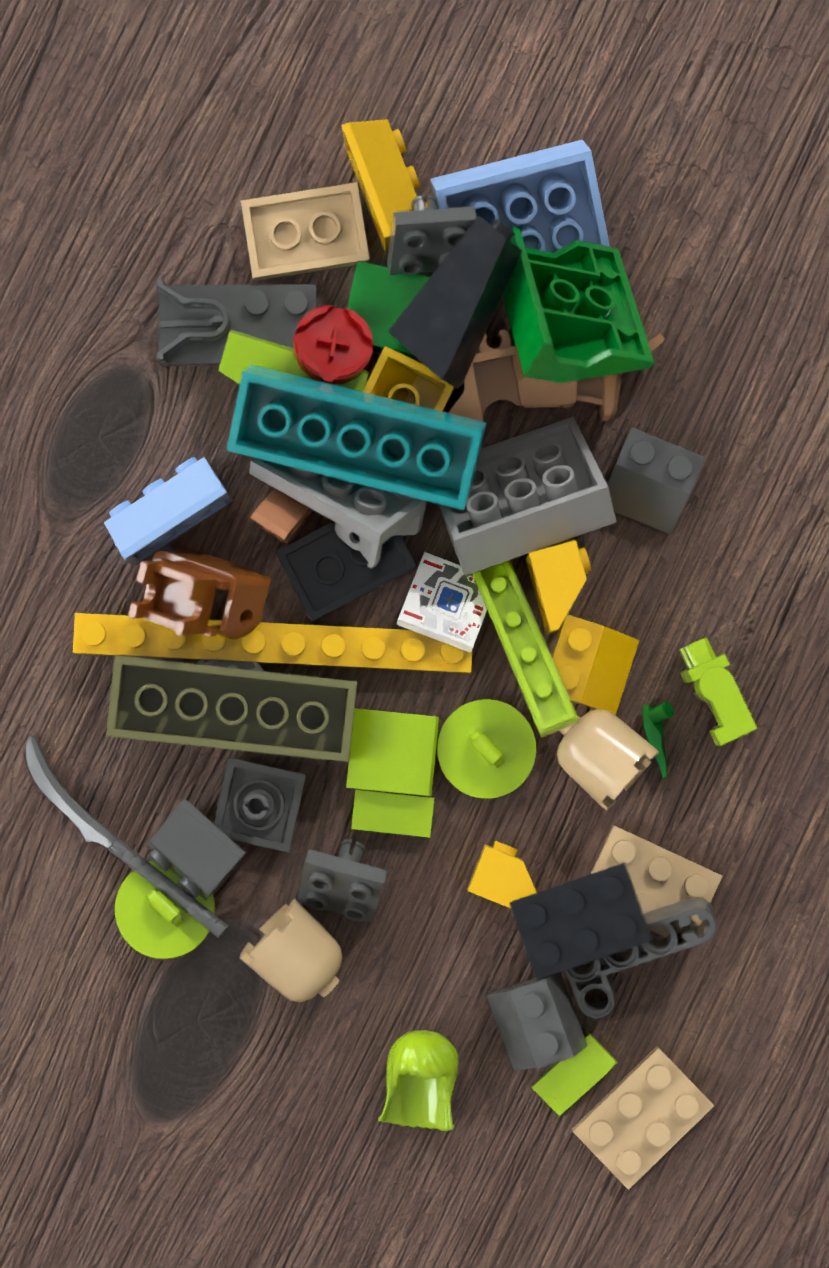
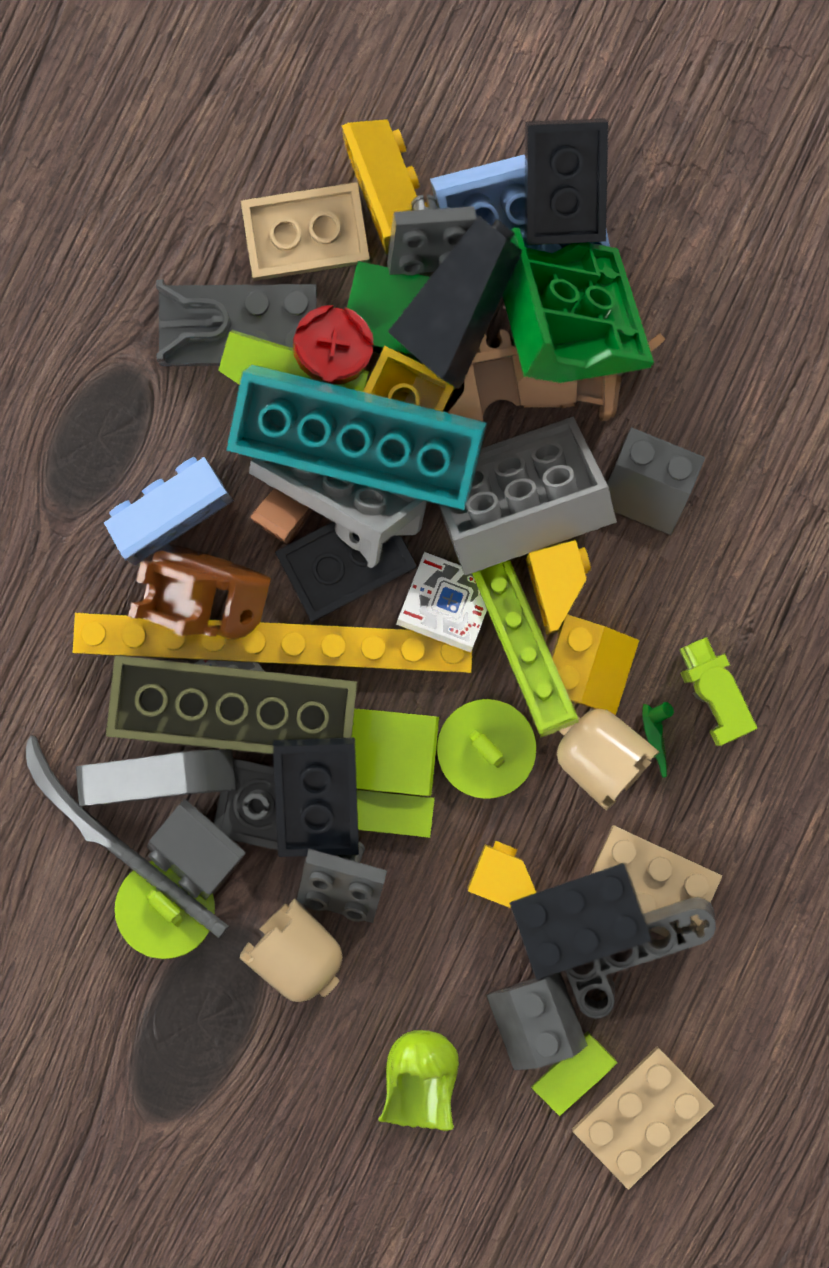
none -> beam [76,749,236,807]
none -> black plate [273,738,359,857]
none -> black plate [525,118,608,245]

